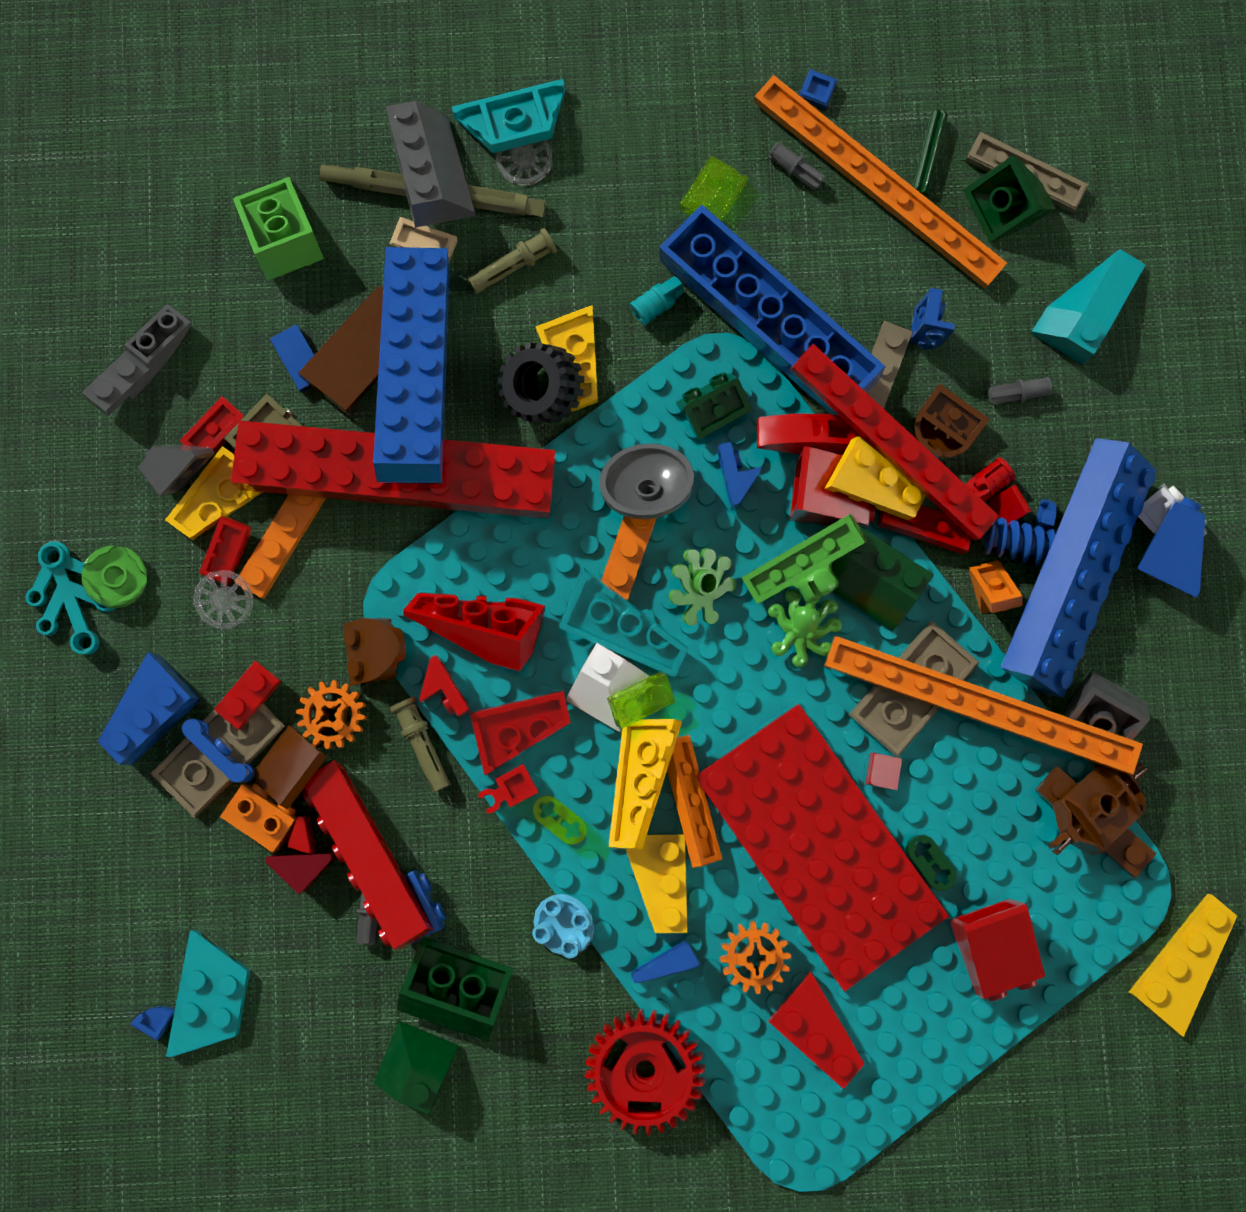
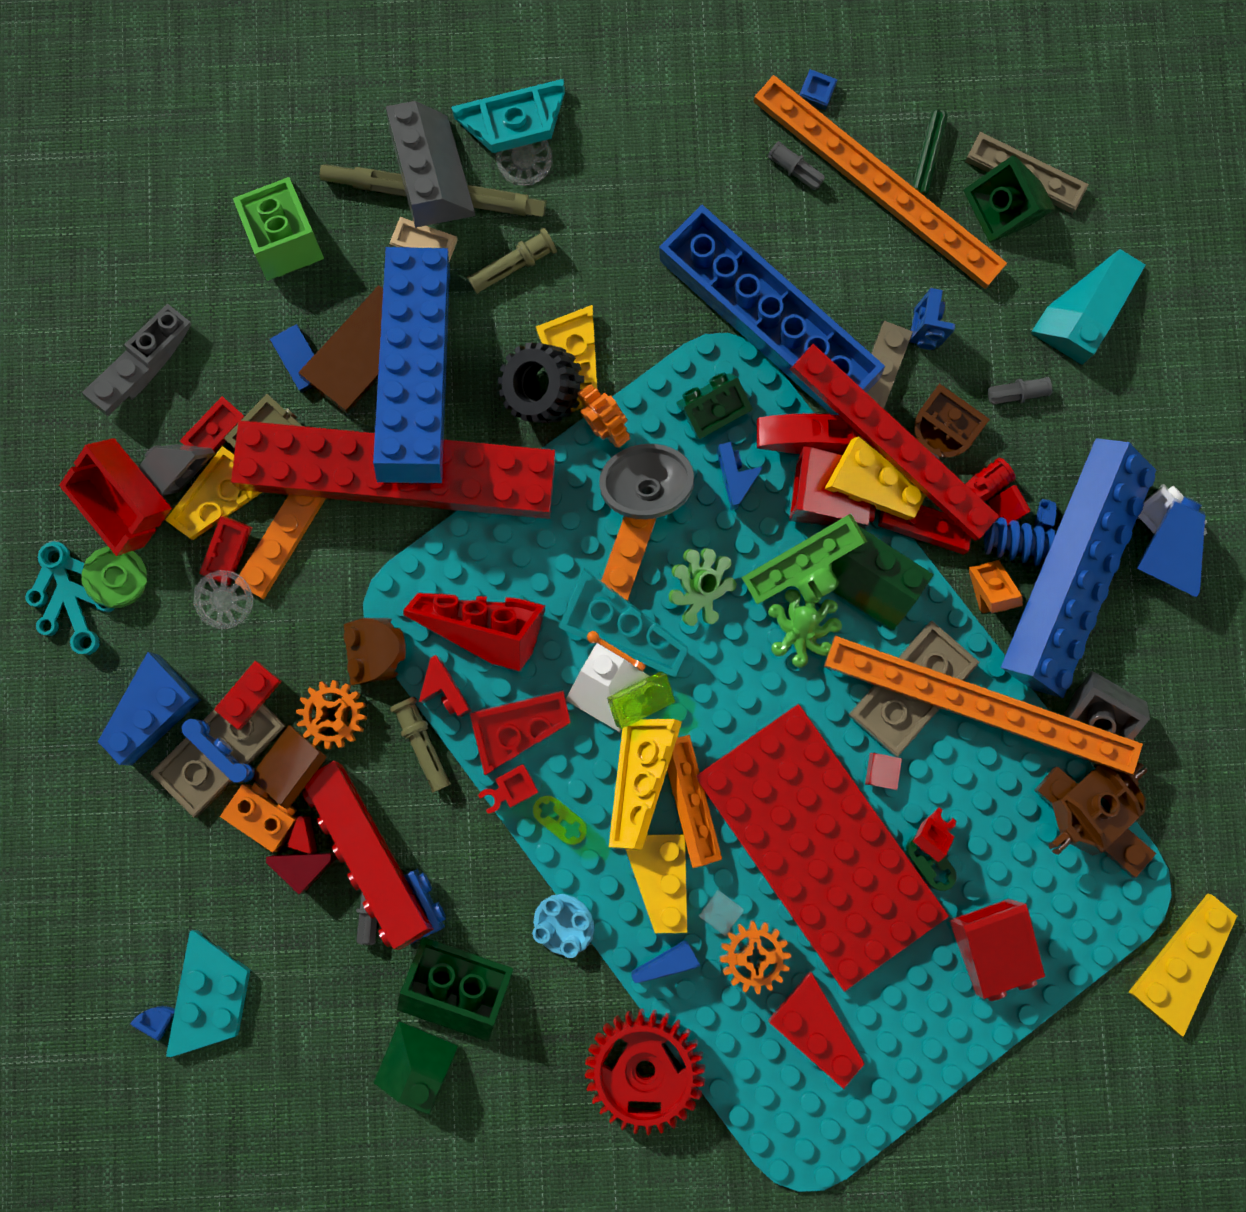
teal hinge [629,276,684,326] -> none
clear neon green plate [679,155,749,222] -> none
none -> red piece [59,438,172,556]
none -> orange gear [577,384,630,448]
none -> orange hinge [587,631,646,672]
none -> clear tile [699,890,744,936]
none -> red plate [913,807,956,862]

